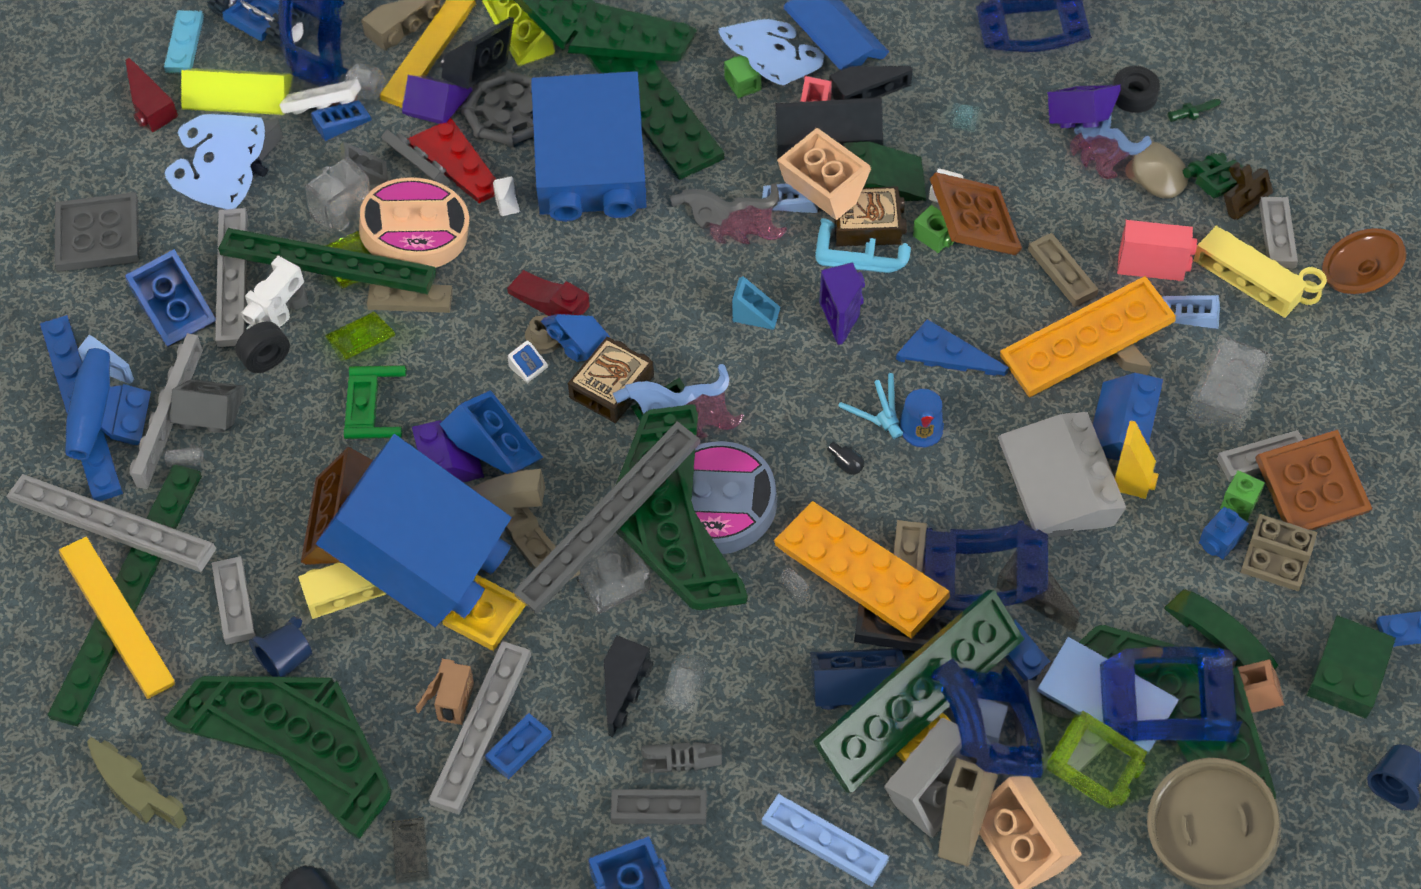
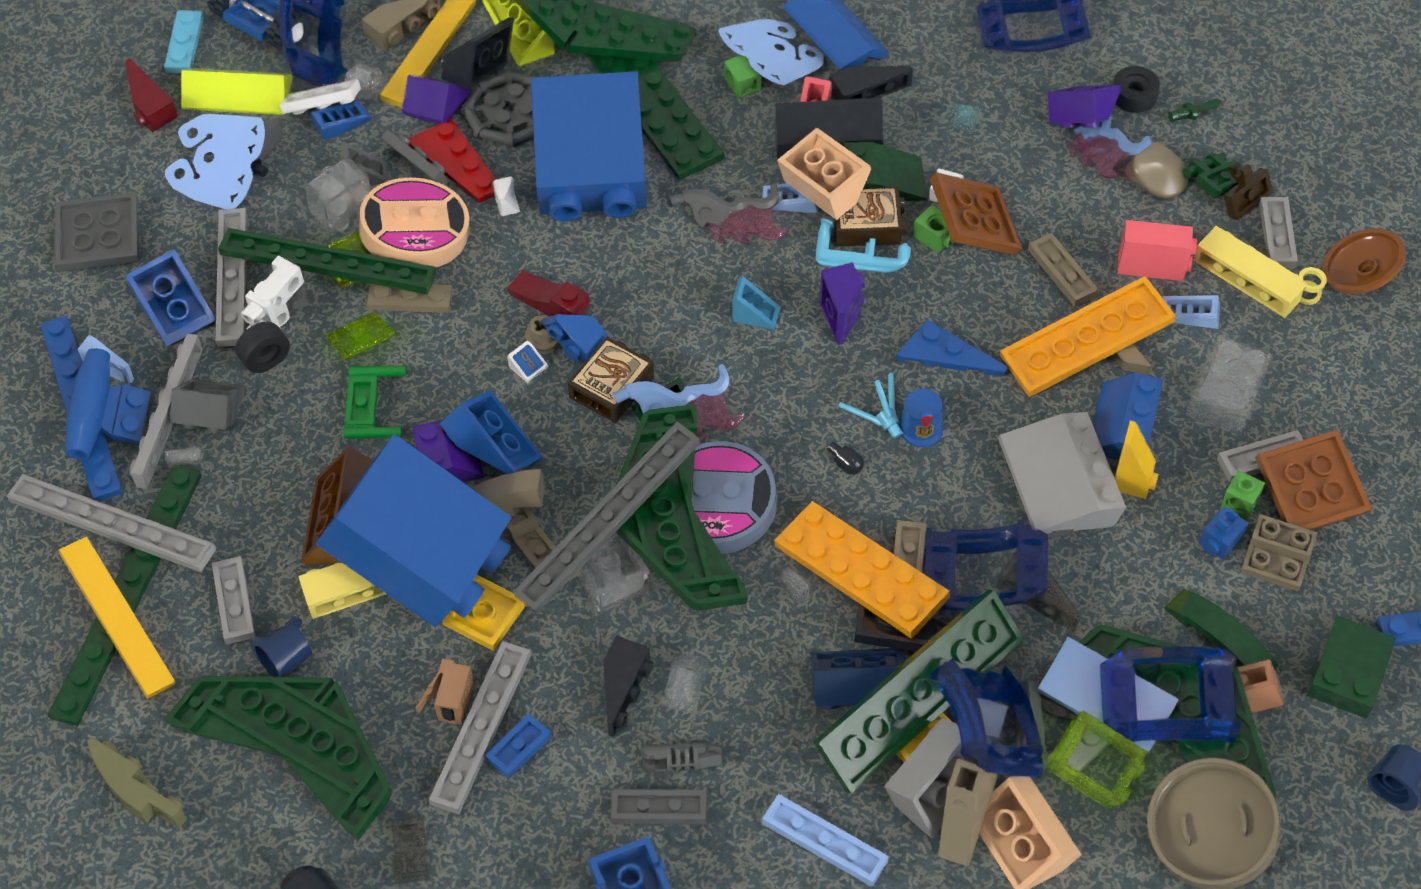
blue plate [1005,620,1052,681] -> none

